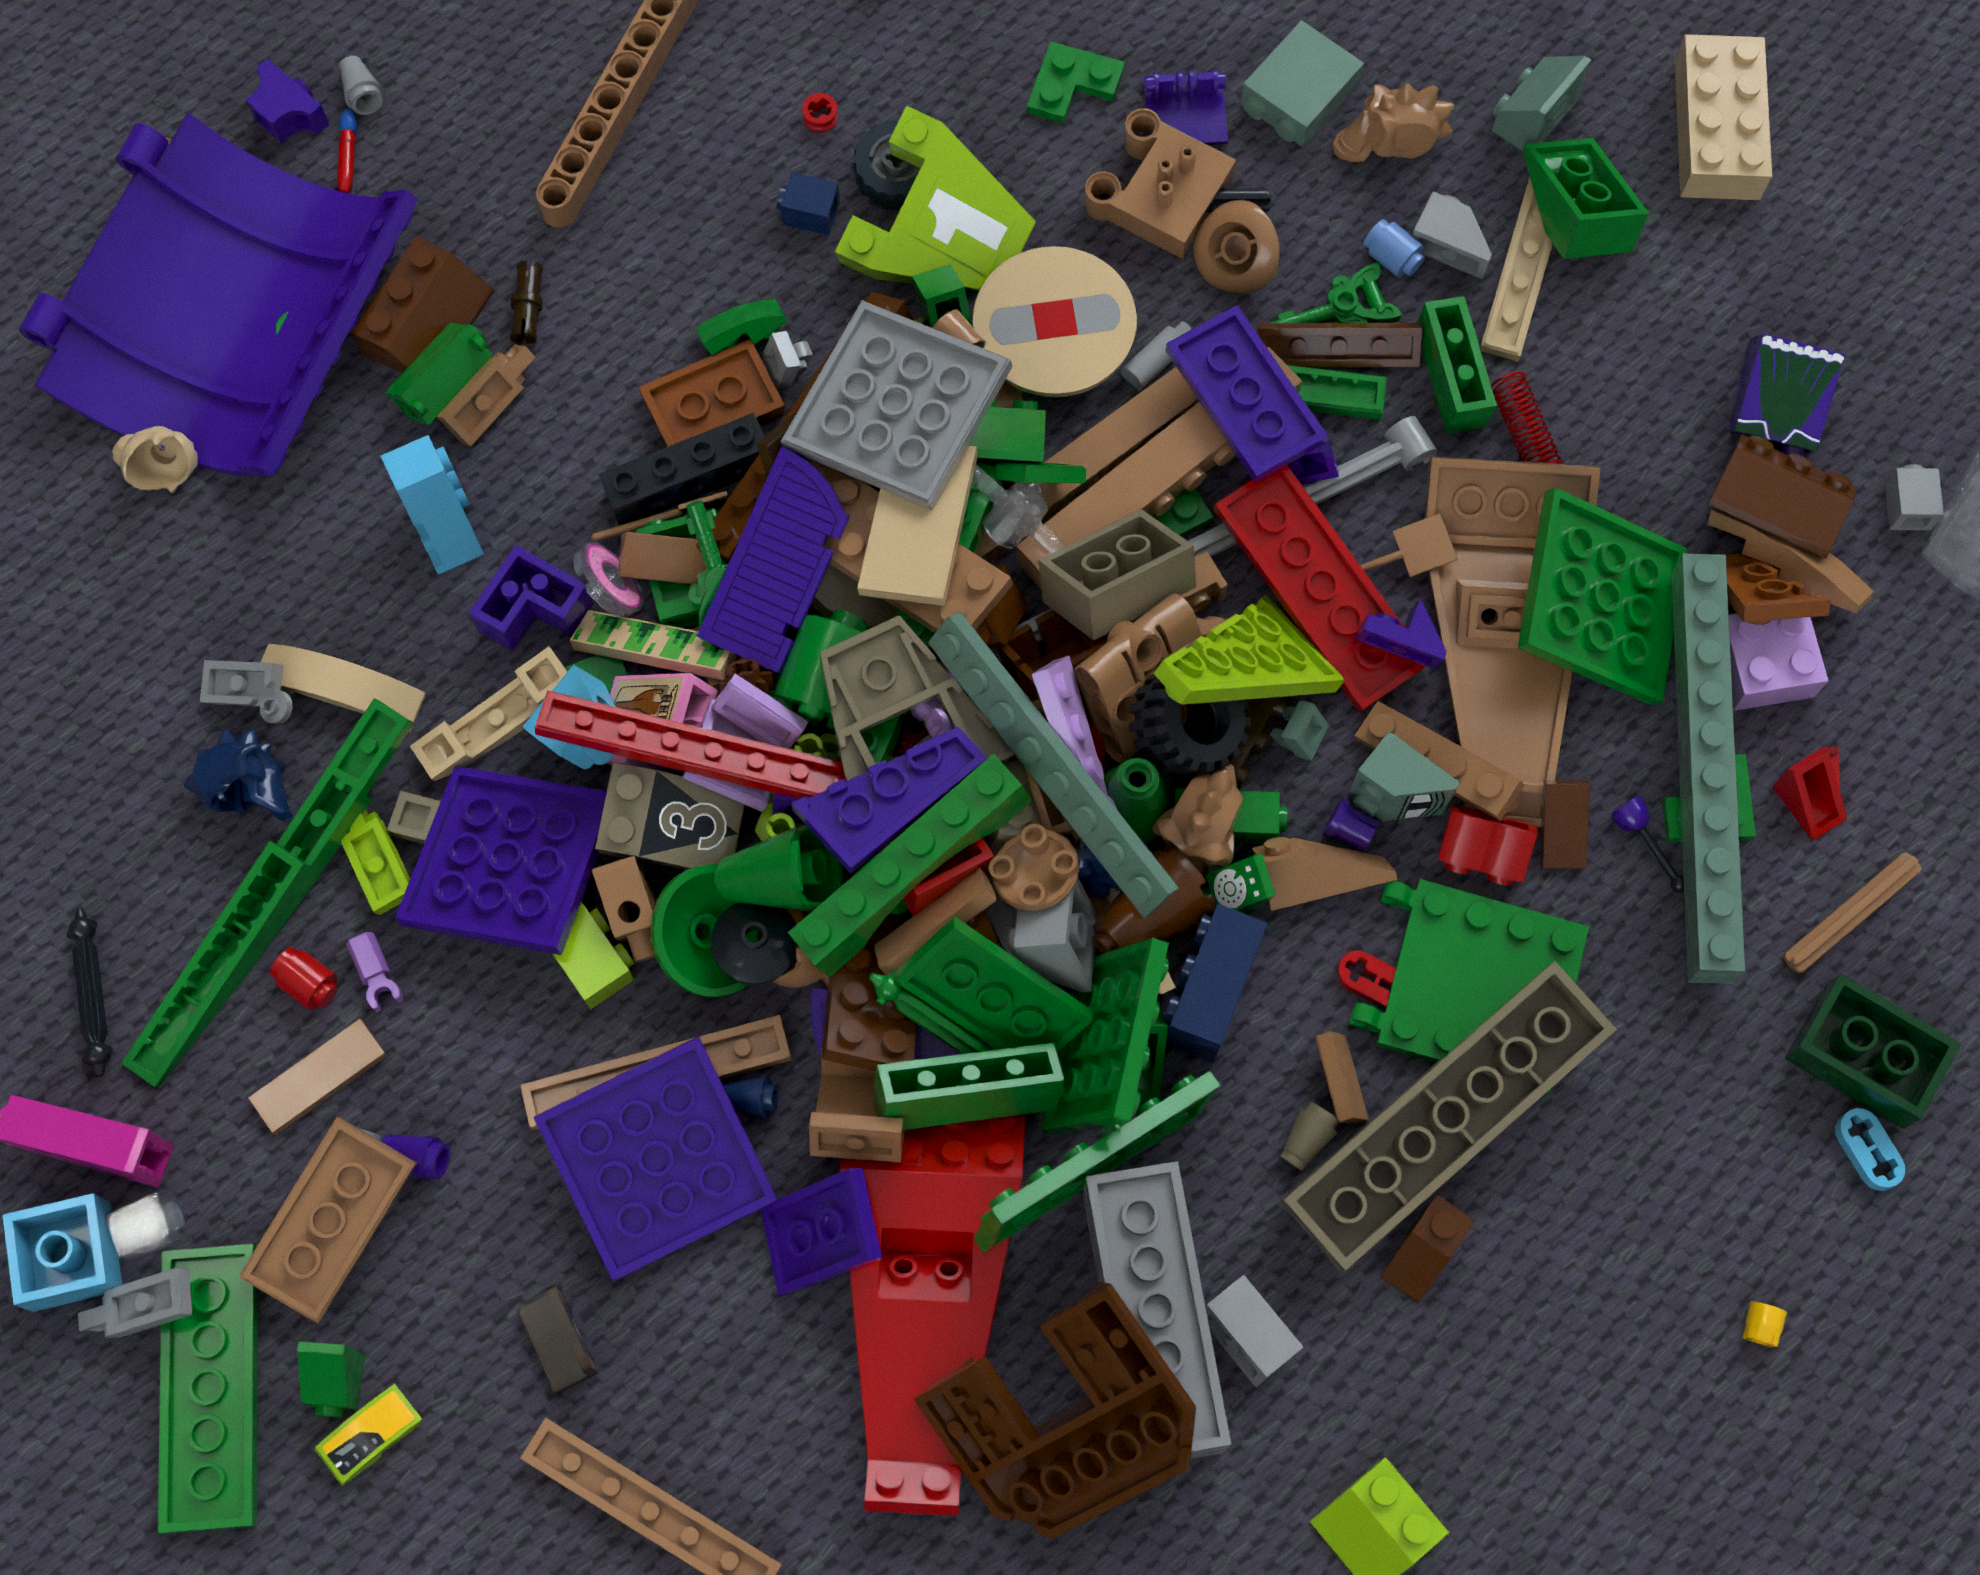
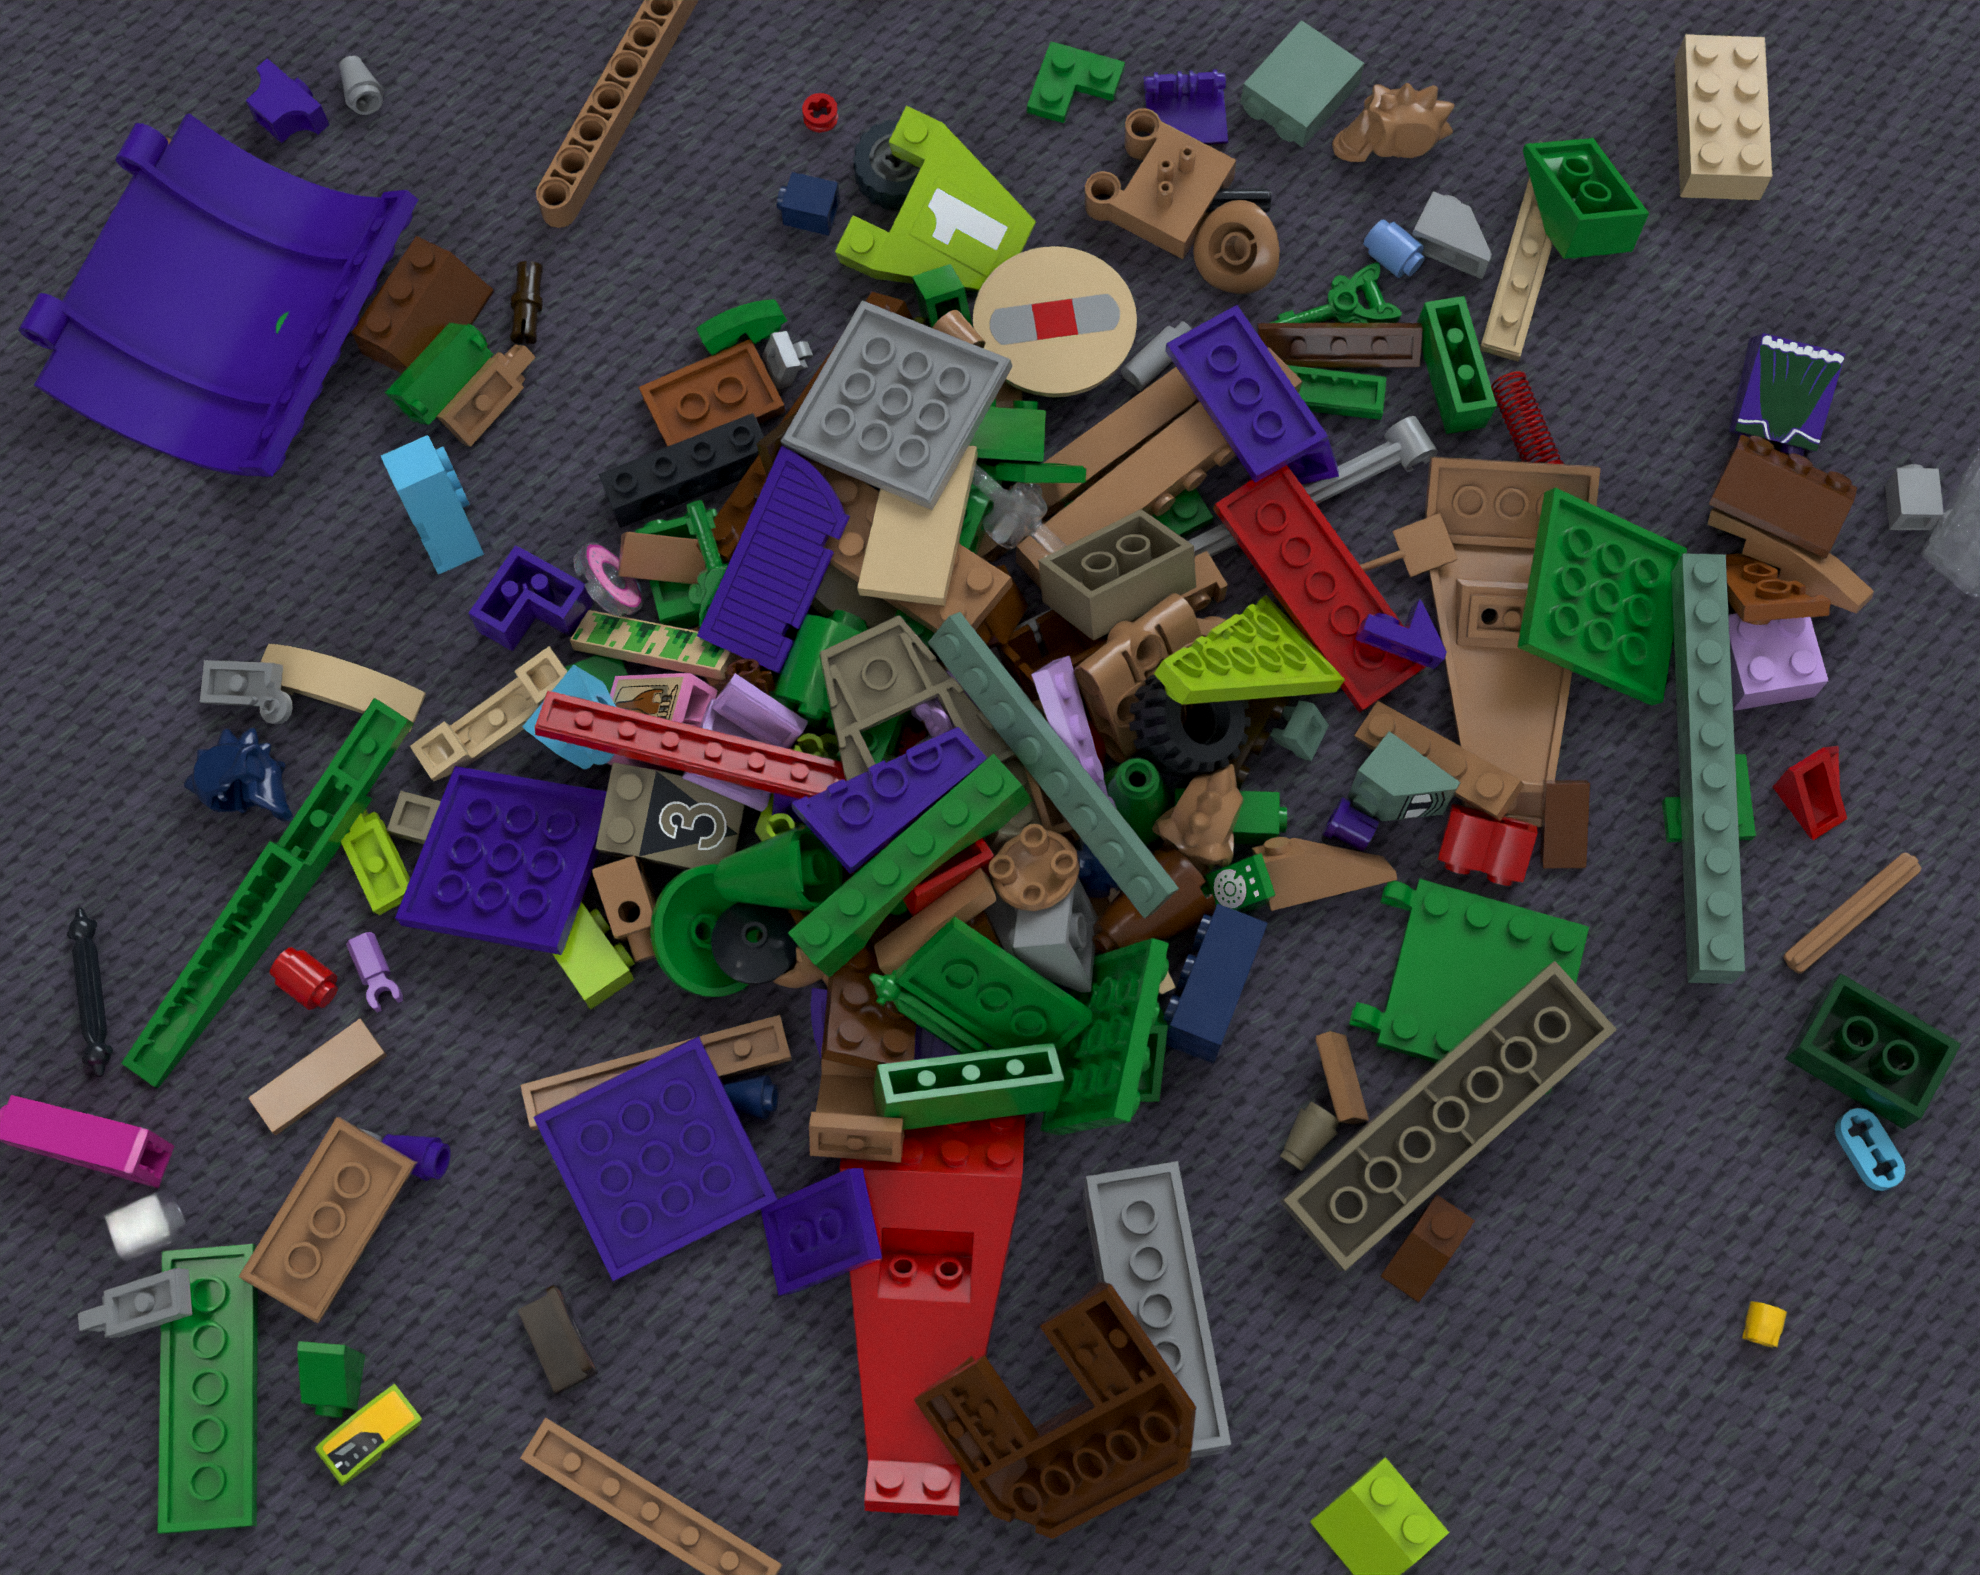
medium azure brick [2,1193,122,1312] -> none
tan piece [112,426,198,493] -> none
red piece [337,108,357,194] -> none
medium nougat piece [591,491,727,541] -> none
green plate [973,1071,1221,1253] -> none
light grey hinge [1205,1275,1303,1387] -> none
red beam [1336,951,1396,1010] -> none
sand green slope [1492,56,1591,151] -> none
hinge [1610,795,1684,893] -> none

